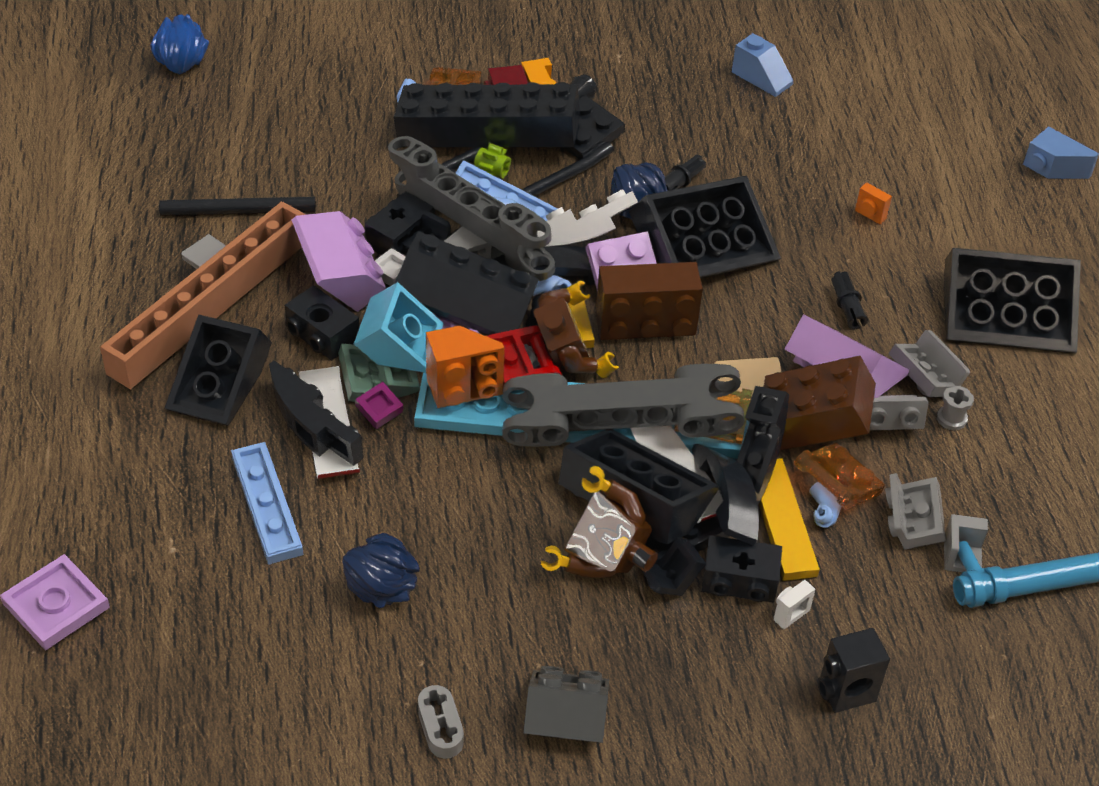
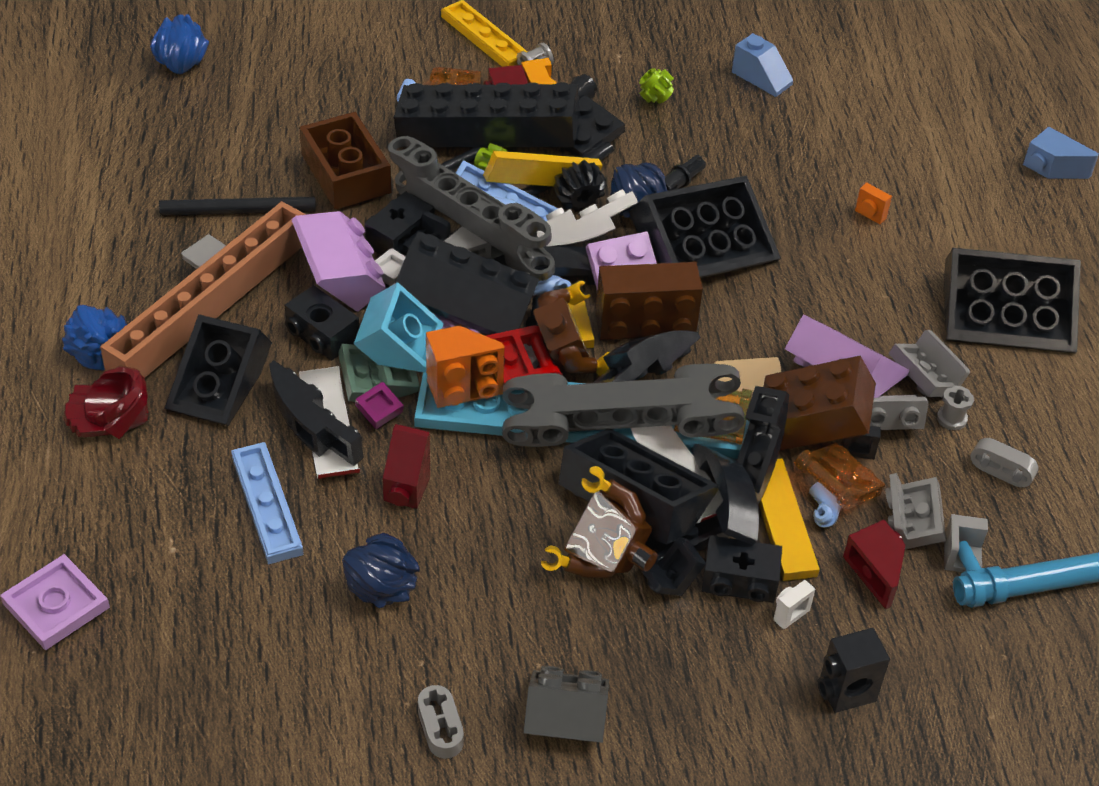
black axle [831,271,868,329] -> none
none -> blue hair [62,305,127,371]
none -> dark red hair [64,366,149,439]
none -> reddish brown brick [299,112,392,210]
none -> dark red slope [383,424,430,509]
none -> yellow tile [441,0,528,67]
none -> yellow tile [483,151,603,186]
none -> light grey bush [517,43,554,65]
none -> black gear [553,159,607,212]
none -> black slope [593,331,701,383]
none -> lime gear [639,68,674,104]
none -> black plate [840,426,881,460]
none -> dark red slope [843,520,906,610]
none -> light grey beam [971,438,1039,487]

